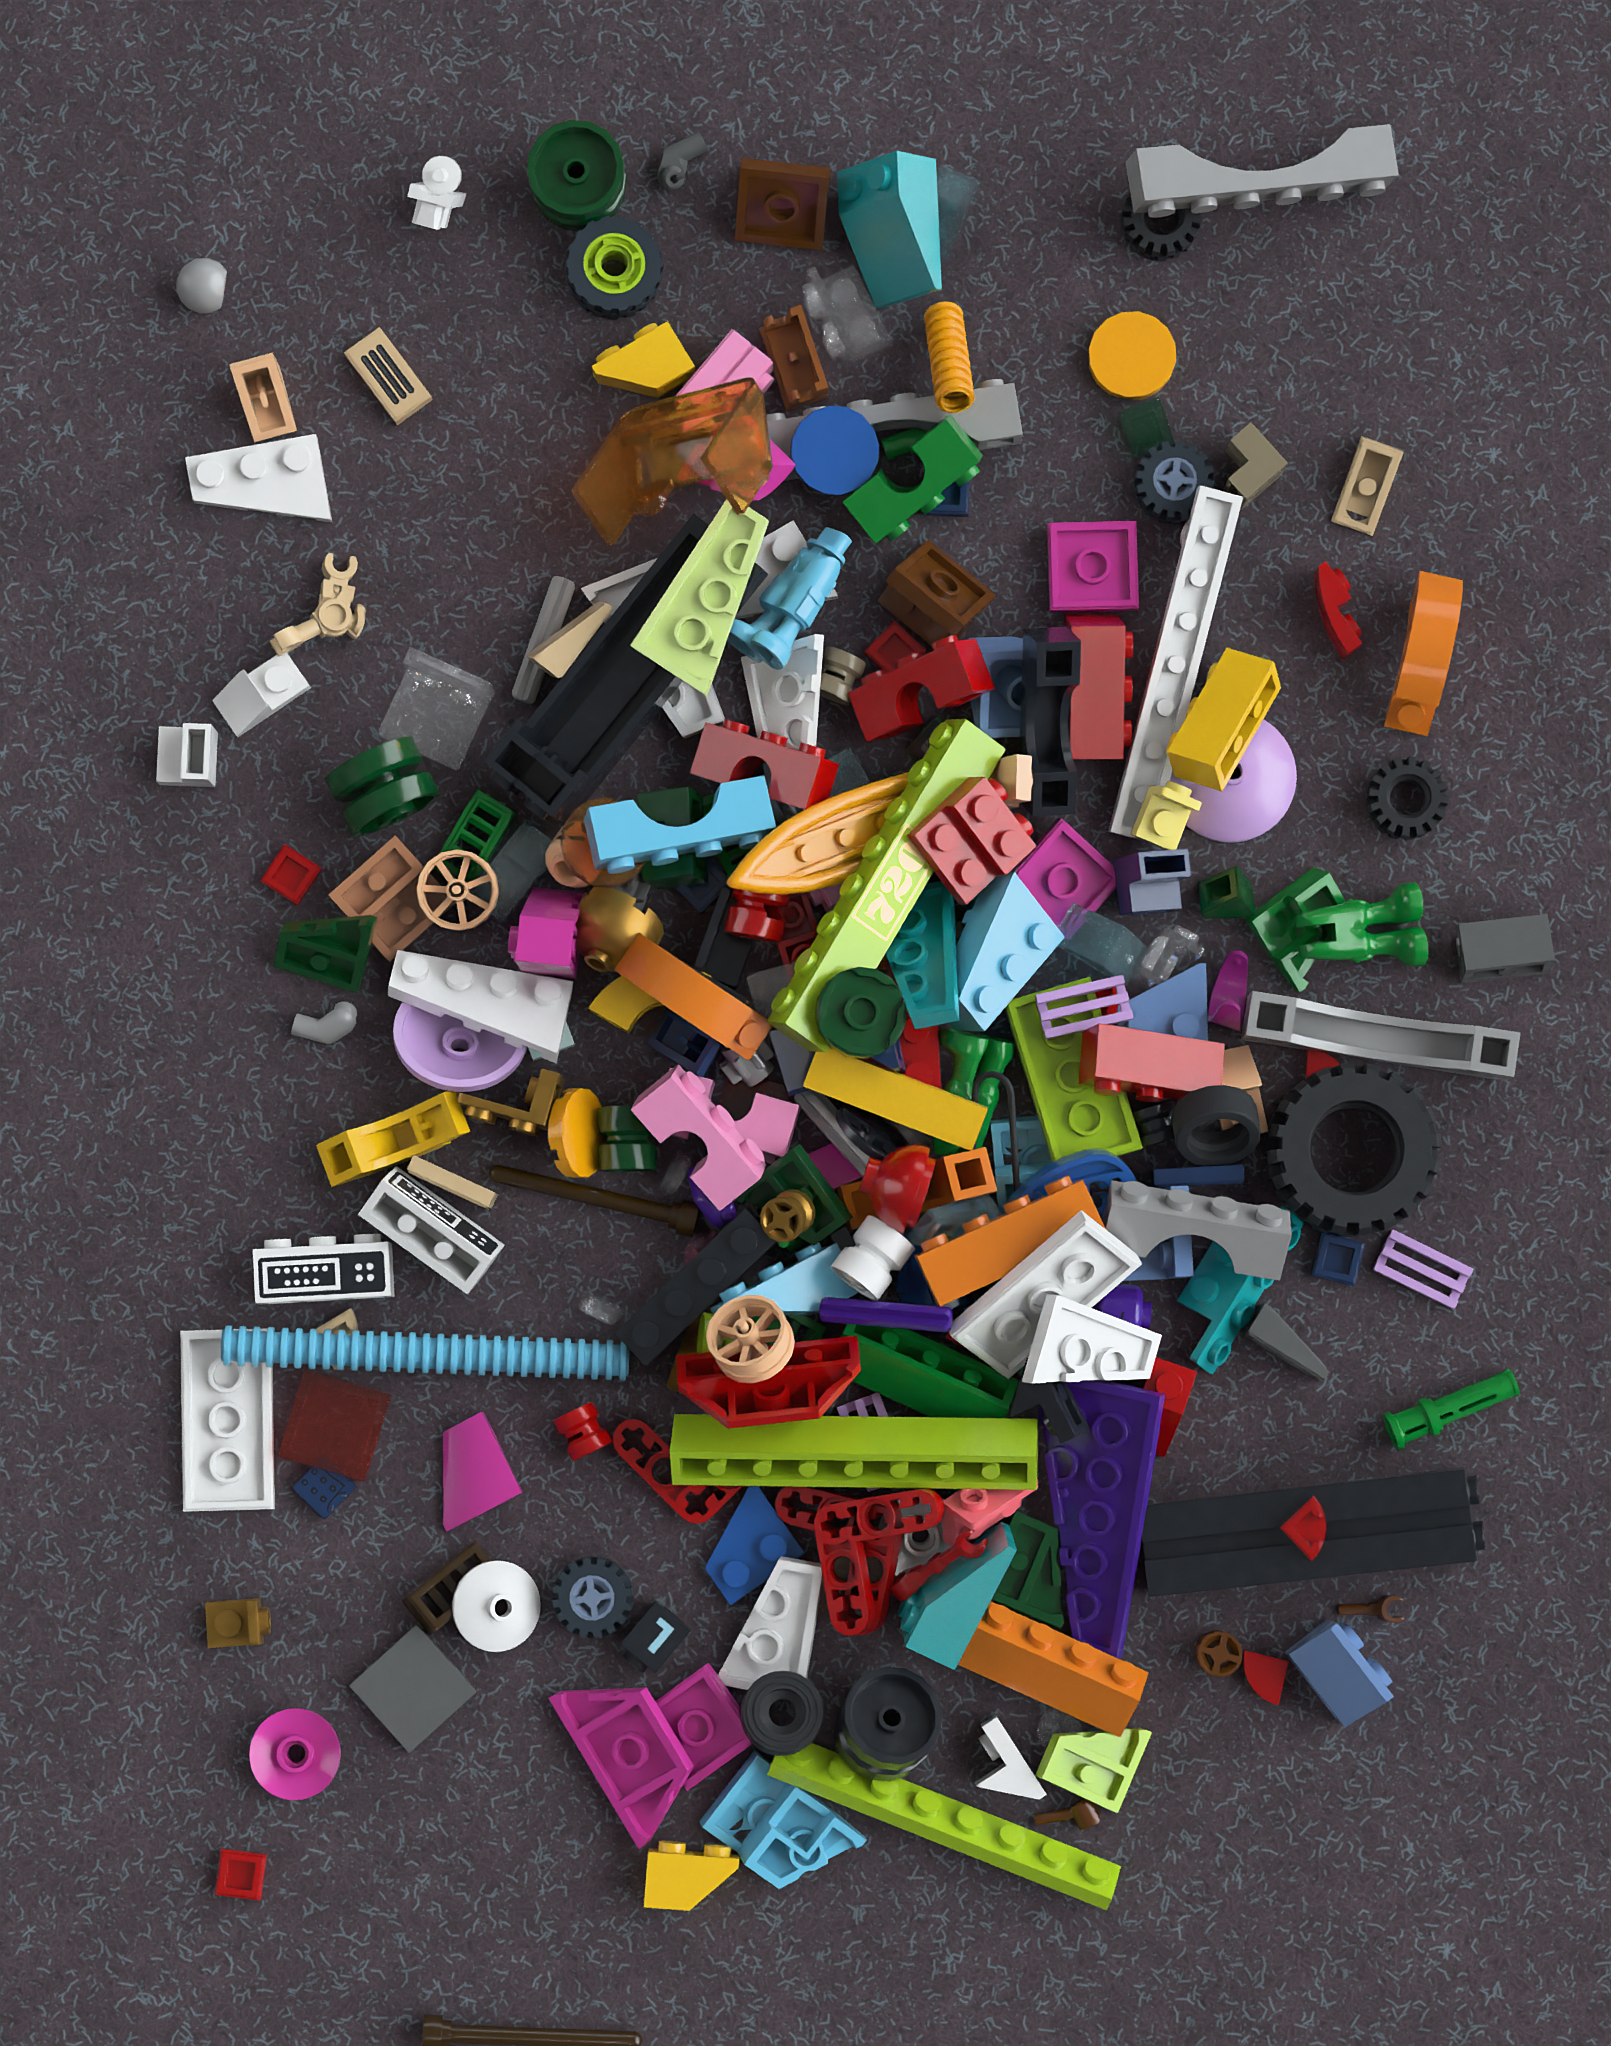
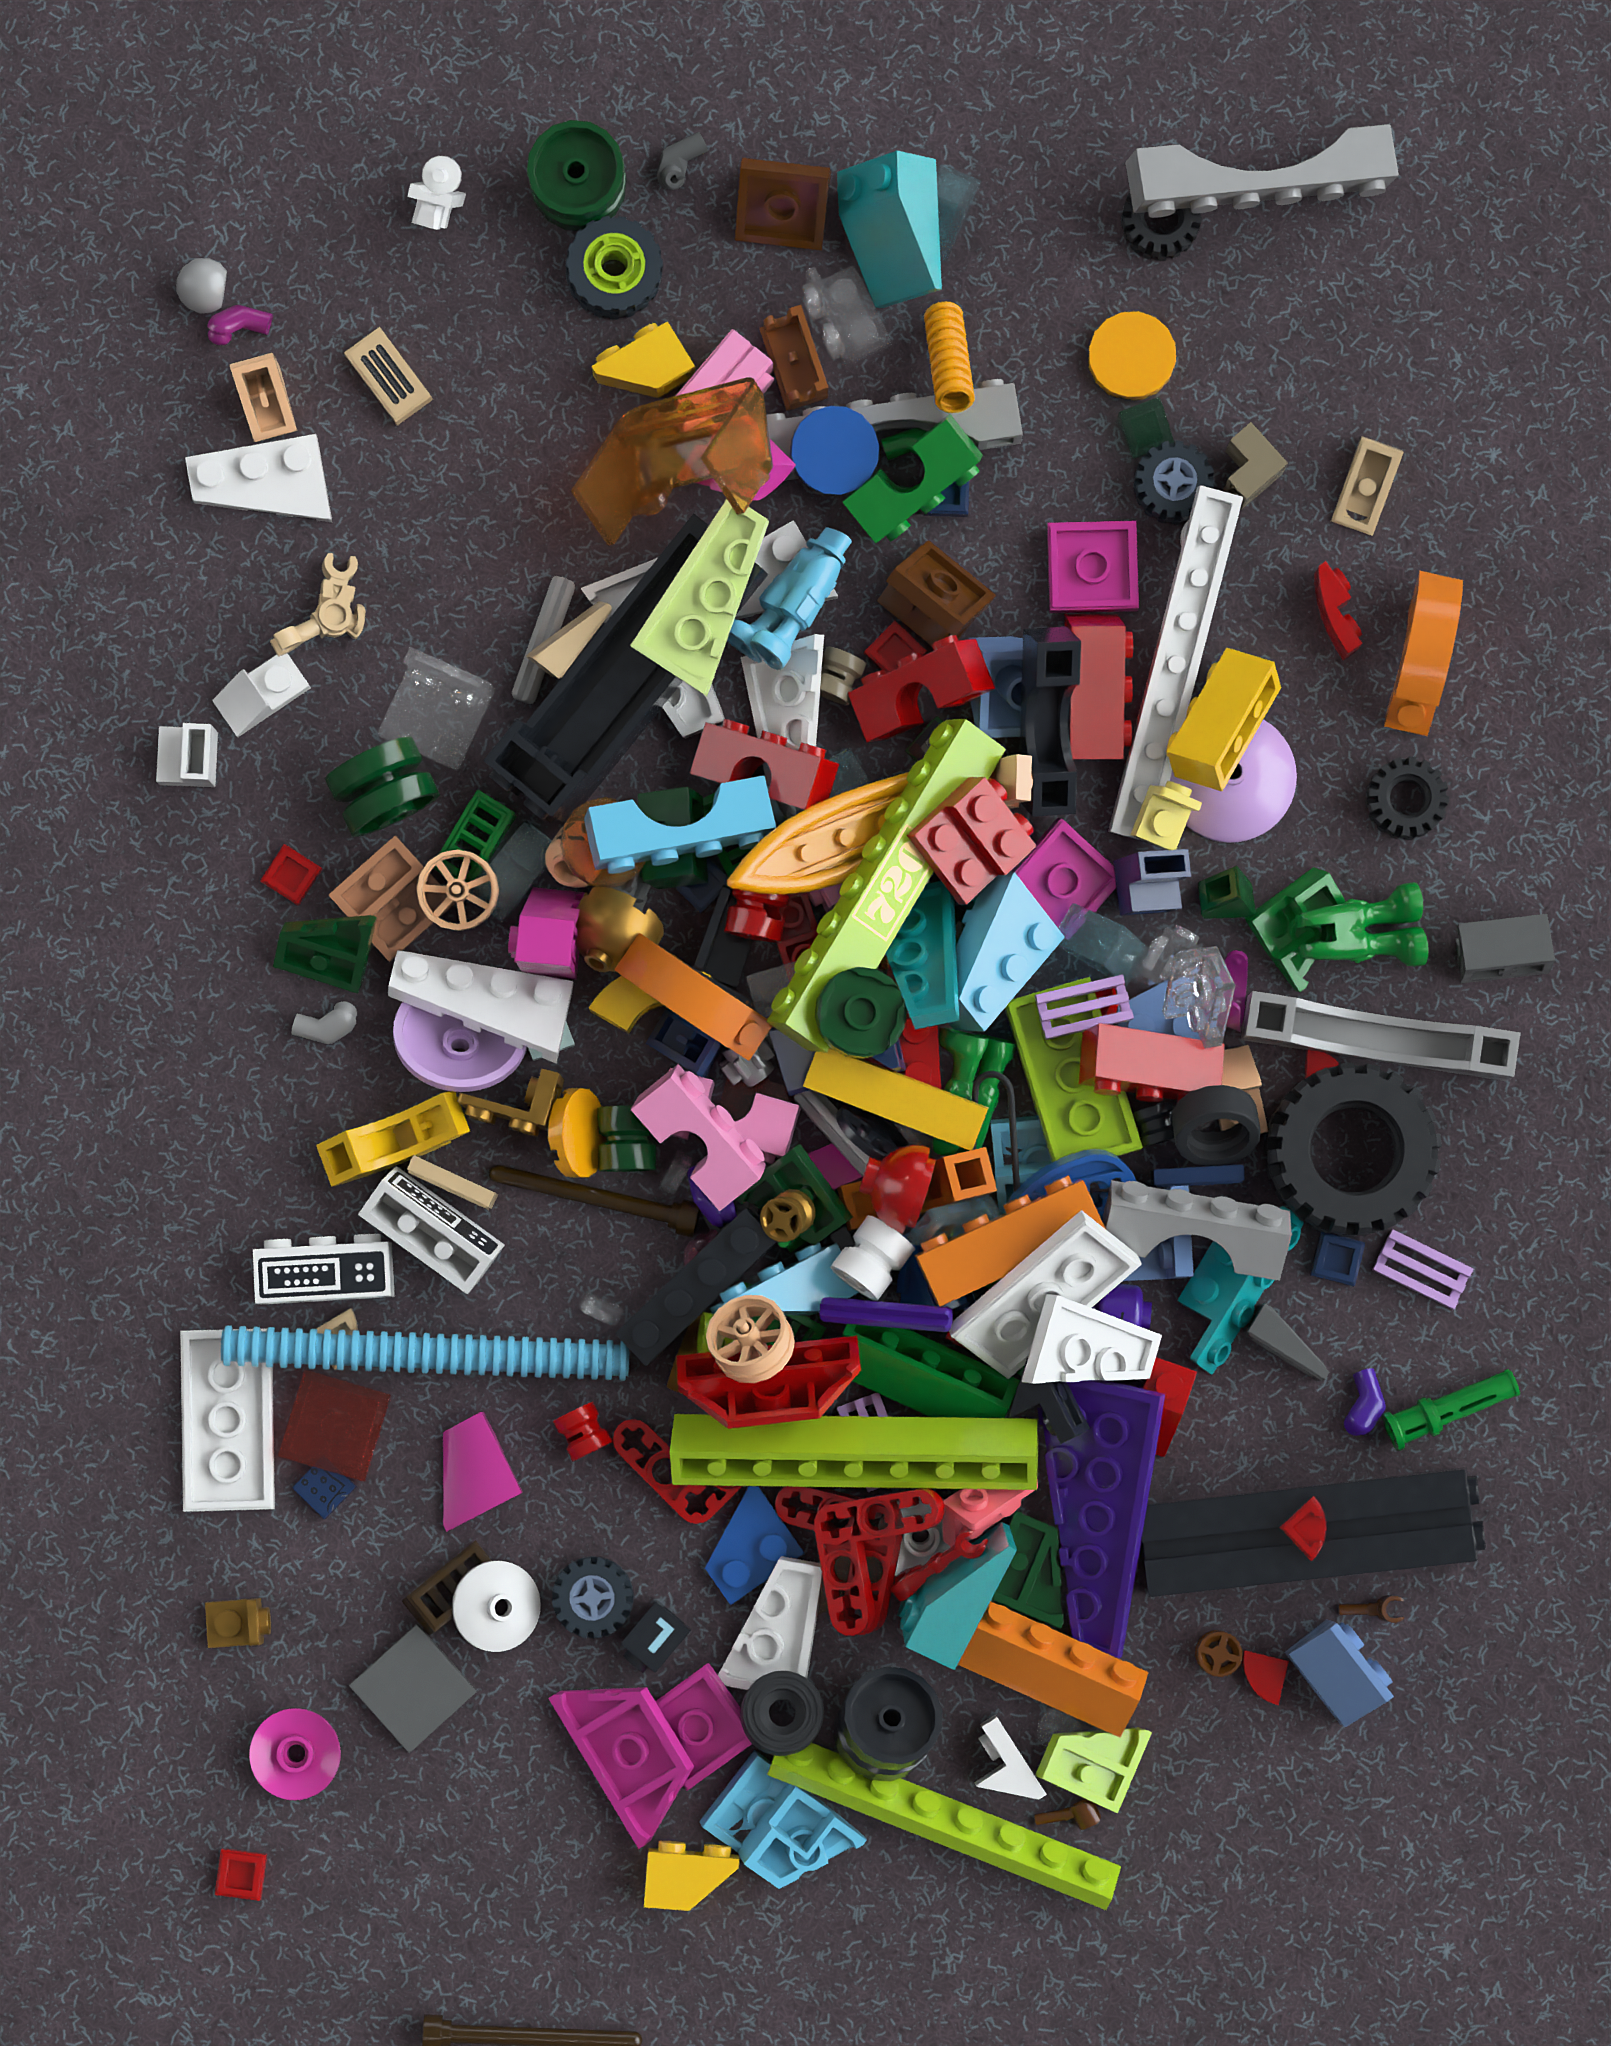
none -> magenta arm [207,305,273,345]
none -> clear bracket [1162,946,1235,1049]
none -> dark purple arm [1344,1368,1386,1436]

